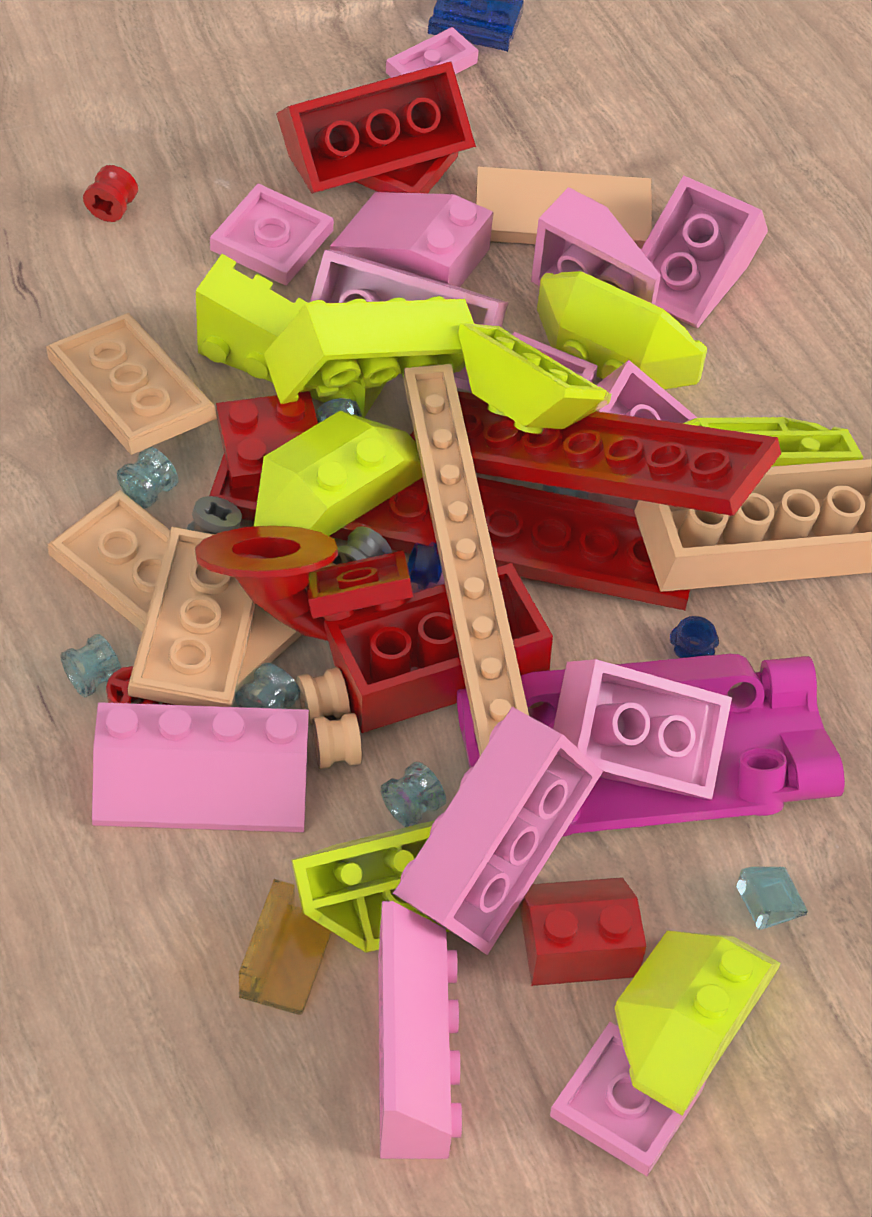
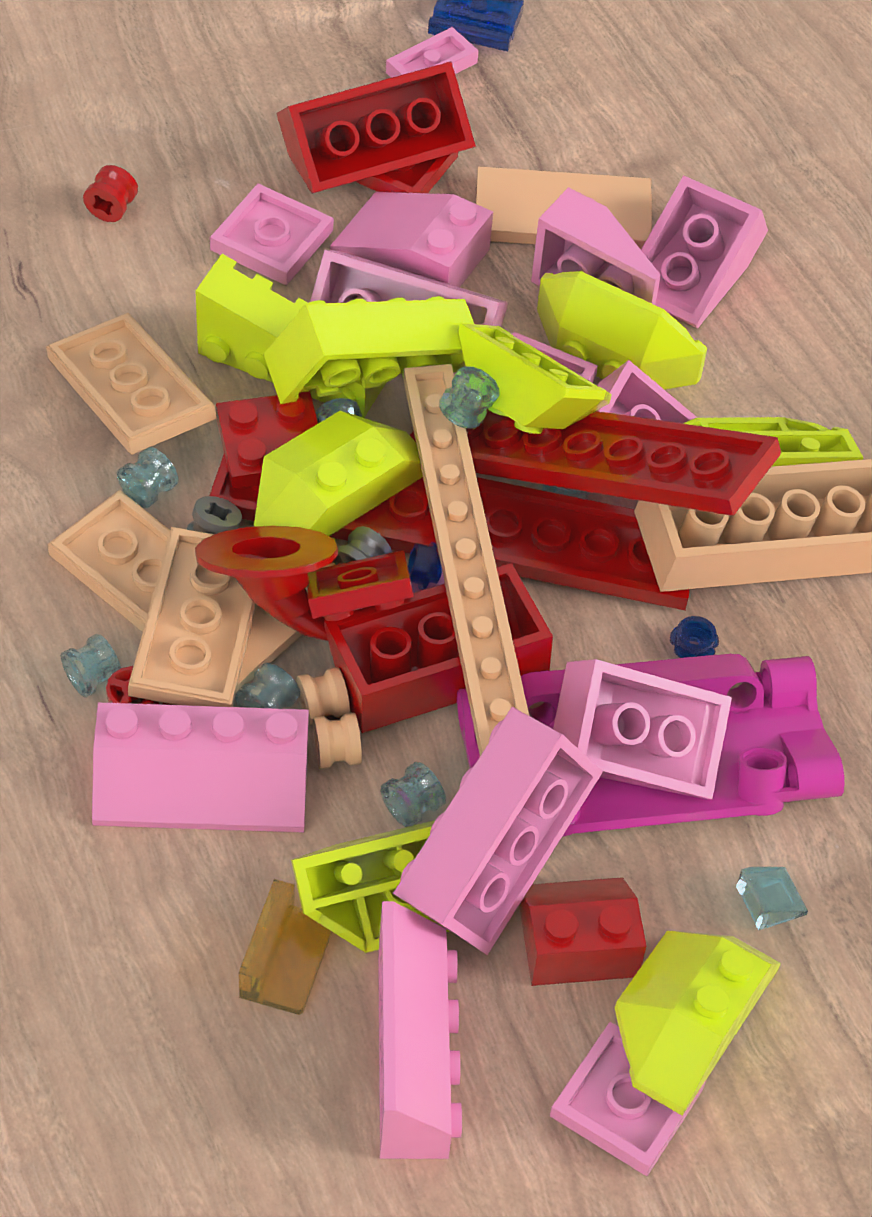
none -> clear light blue wheel [439,367,500,429]

